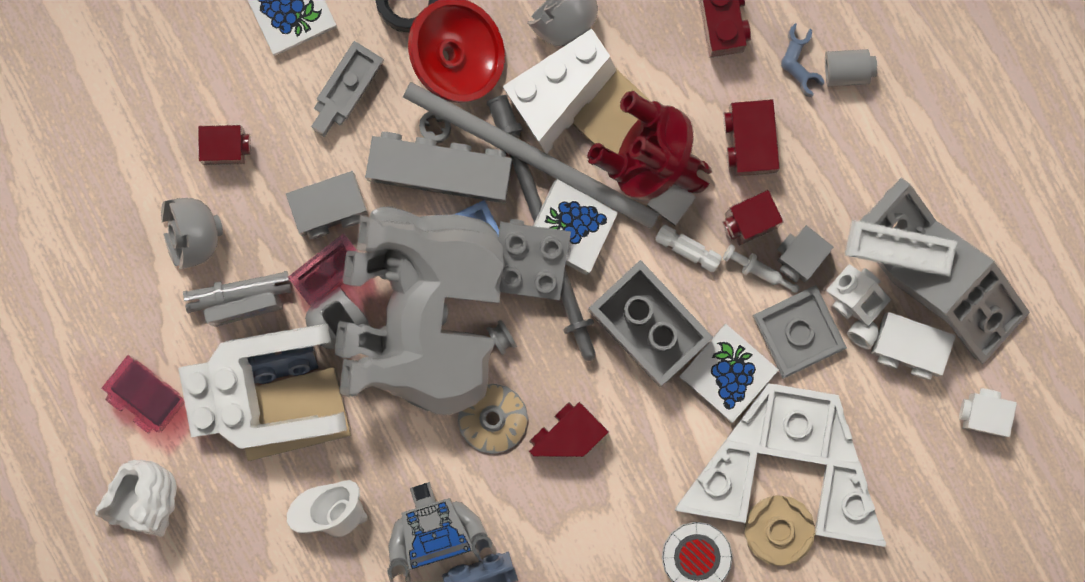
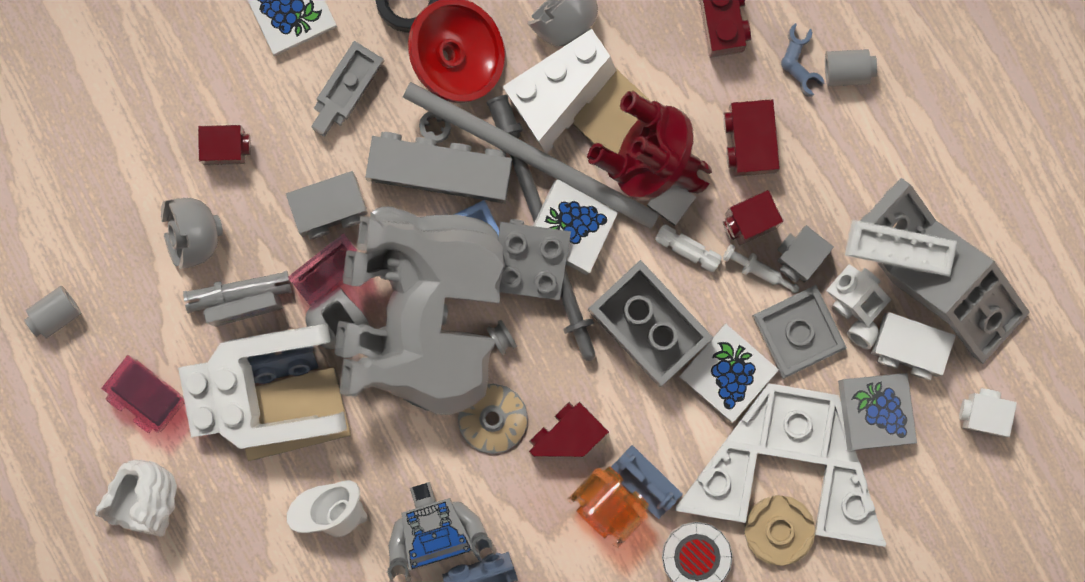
none -> light grey brick [24,286,82,339]
none -> clear orange brick [567,466,650,548]
none -> sand blue hinge [608,445,683,519]
none -> light grey tile [838,373,917,451]

